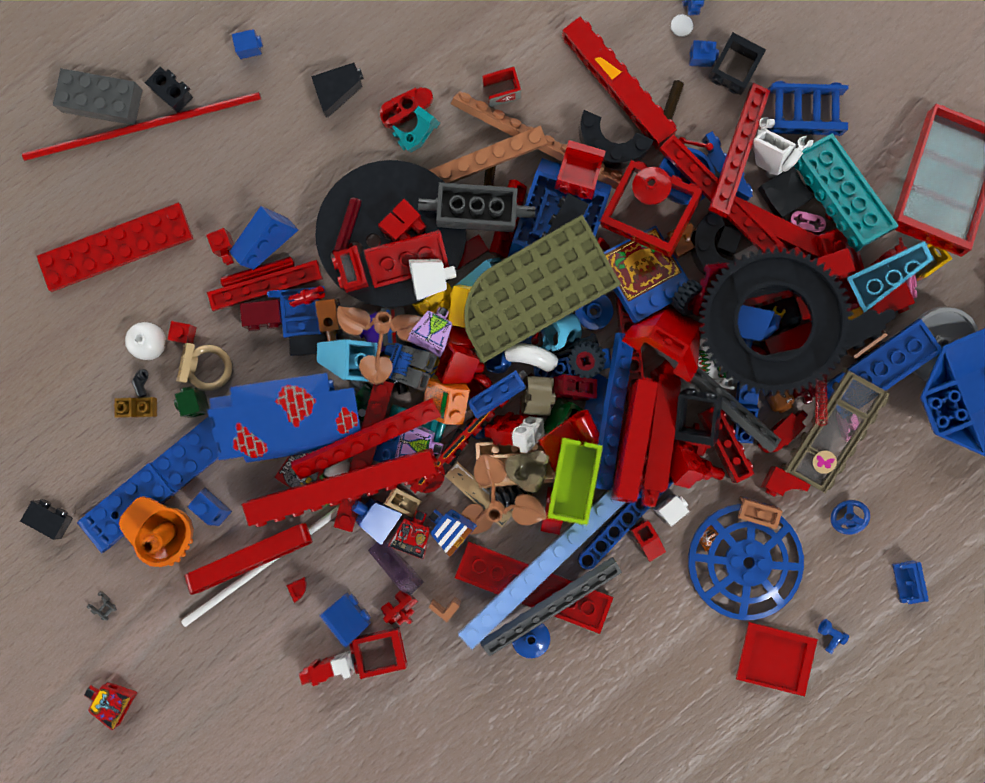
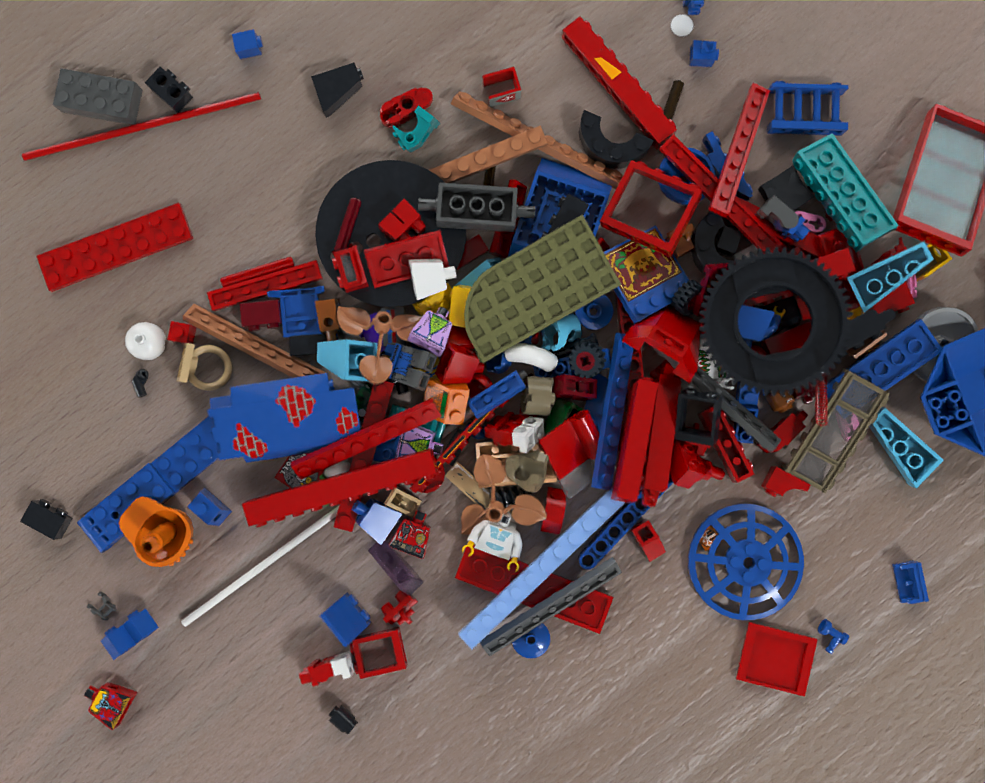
pearl gold slope [114,397,157,418] -> none
dark green brick [174,387,209,418] -> none
red beam [184,523,313,595] -> none
red brick [206,228,234,265] -> none
blue wedge [229,206,298,270] -> none
red tile [286,577,307,603] -> none
red pin [288,286,325,307] -> none
torso [428,509,477,557] -> none
nougat panel [429,597,461,622] -> none
lime piece [547,438,603,525] -> none
red panel [555,140,606,200] -> none
red dish [632,167,672,205] -> none
white brick [653,495,690,527] -> none
red hinge [679,137,713,150] -> none
black window [708,32,766,95] -> none
nougat panel [738,496,783,529] -> none
white torso [752,117,813,178] -> none
tan sticker [813,451,837,474] -> none
blue piece [830,500,870,535] -> none
none -> blue brick [101,608,159,660]
none -> nougat plate [183,304,328,378]
none -> black brick [328,705,358,735]
none -> white torso [461,512,523,572]
none -> dark grey hips [755,195,810,242]
none -> medium azure wedge [869,407,944,489]

